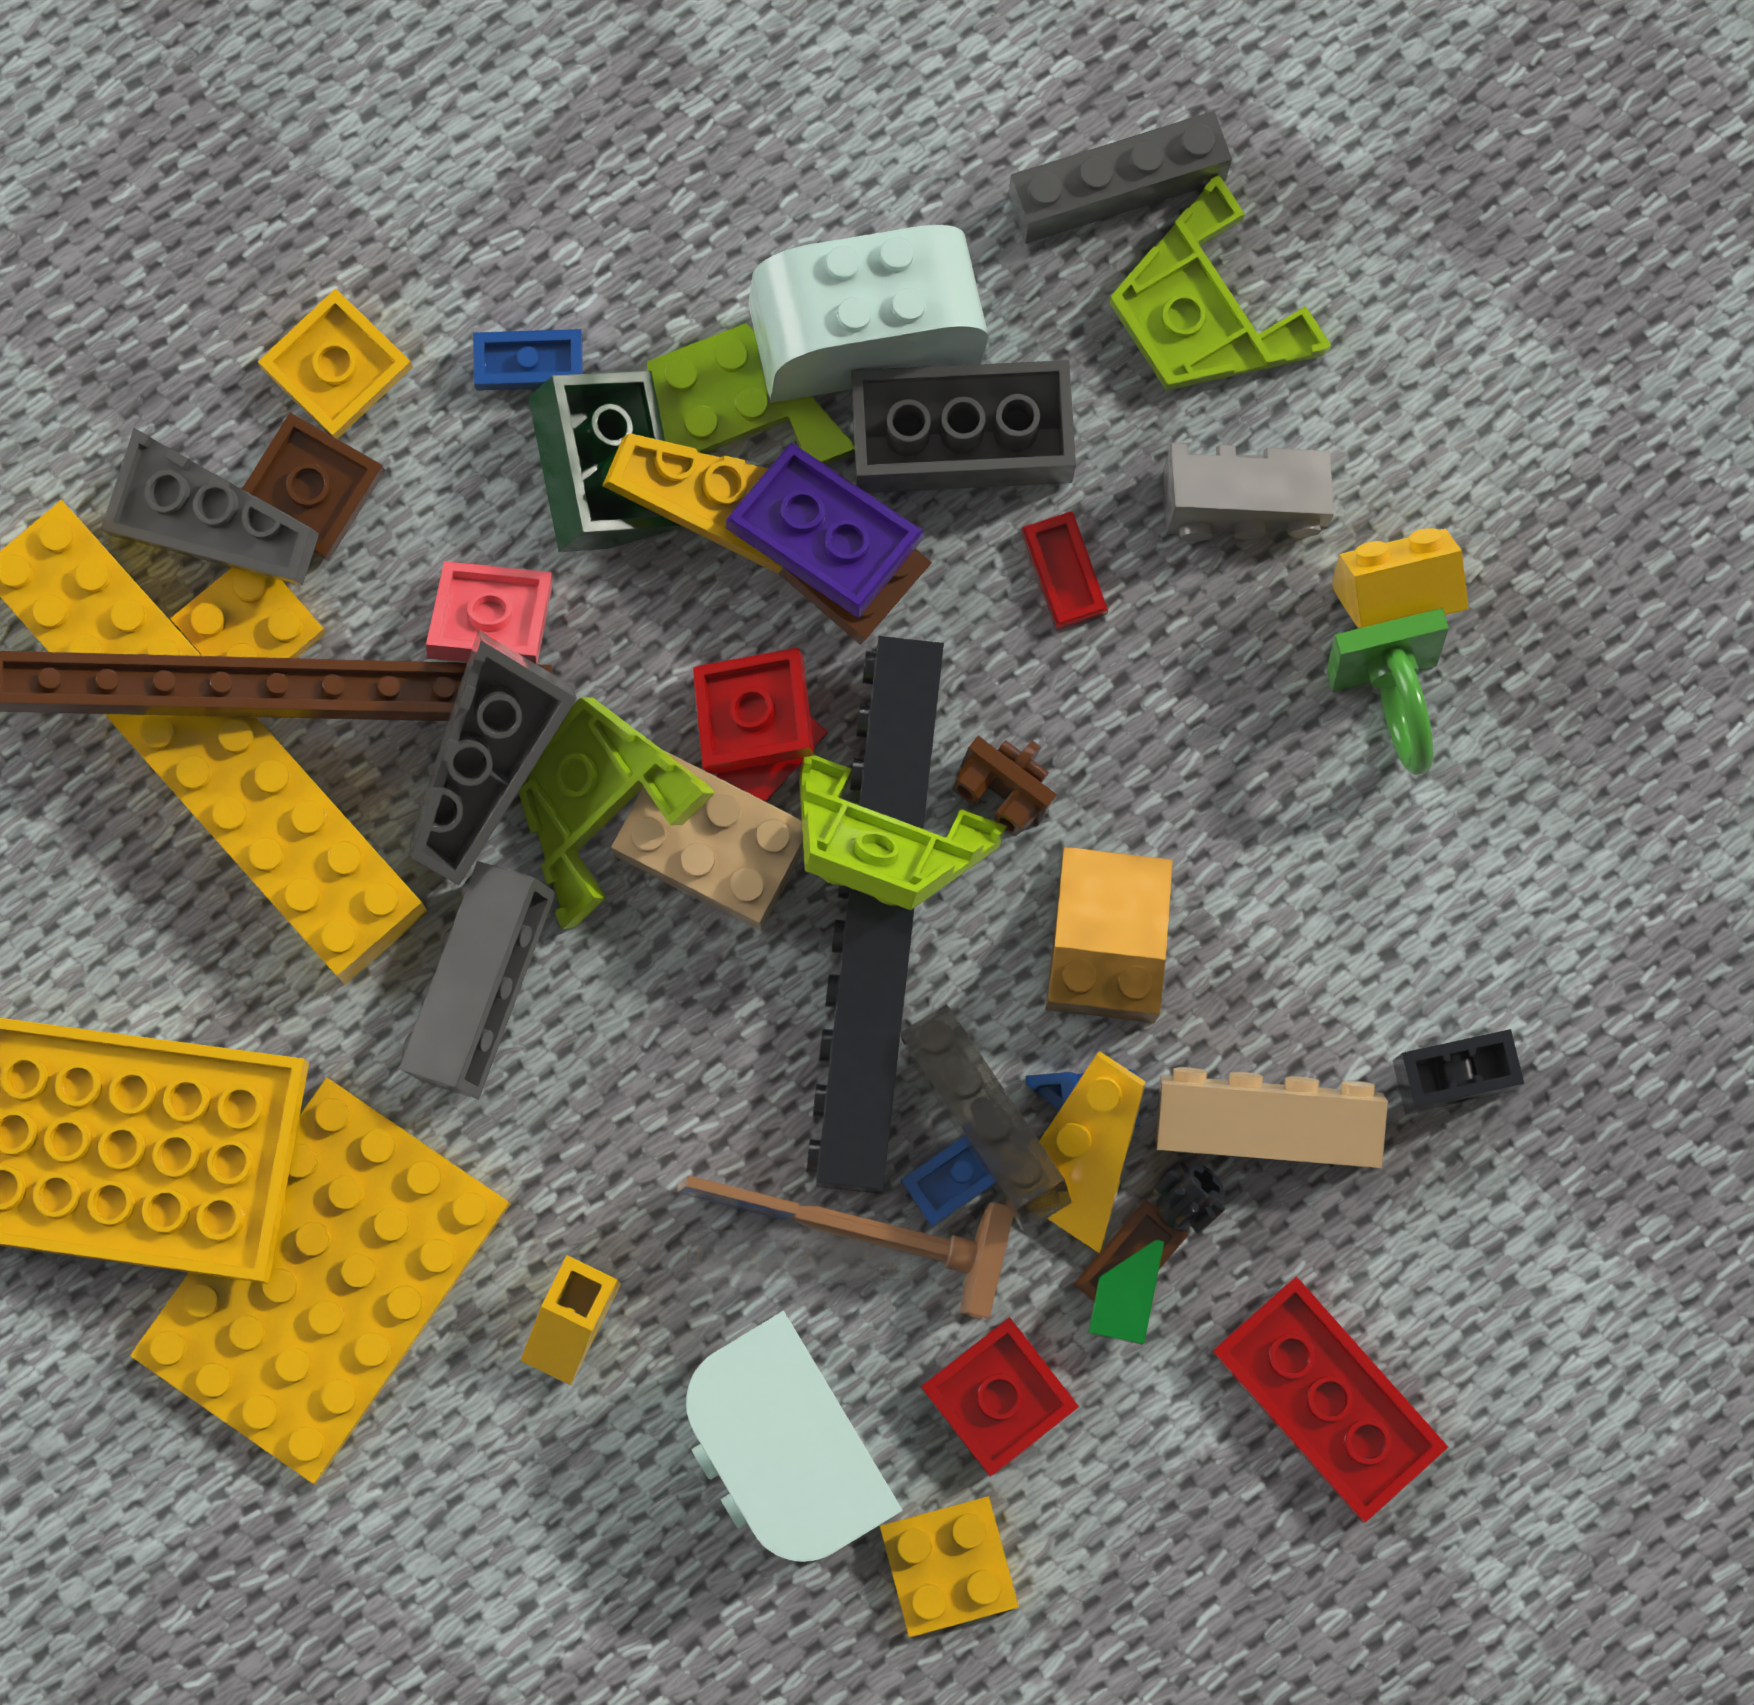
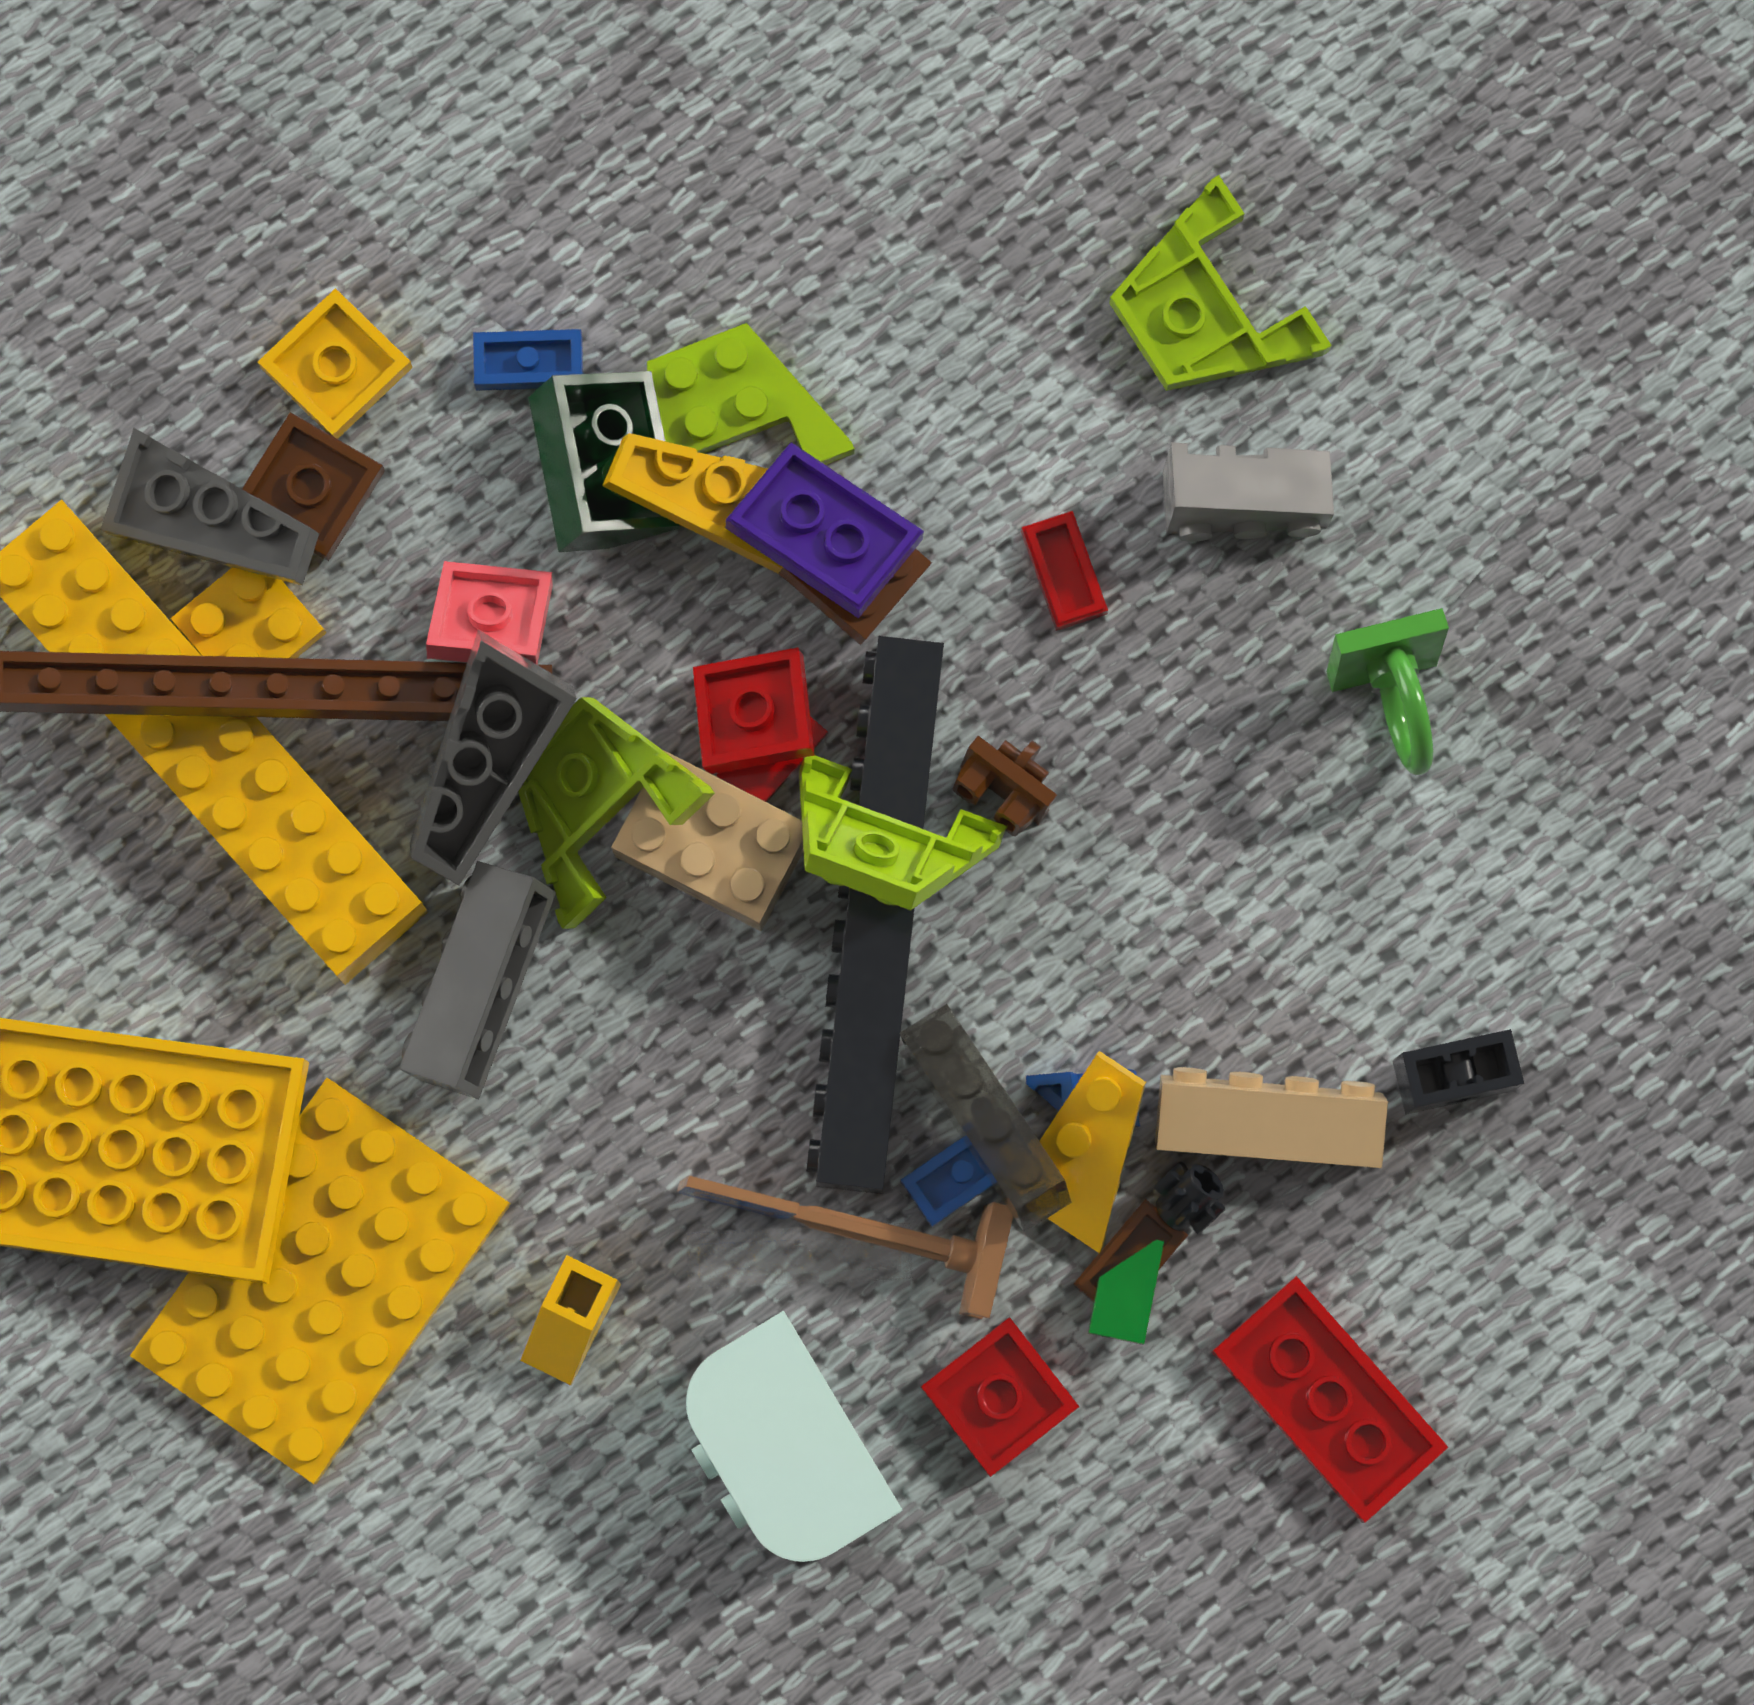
light aqua brick [748,225,989,403] -> none
dark grey slope [851,360,1076,493] -> none
yellow plate [879,1496,1019,1638] -> none
dark grey brick [1008,111,1232,244] -> none
slope [1045,847,1173,1023] -> none
yellow slope [1332,528,1469,629] -> none

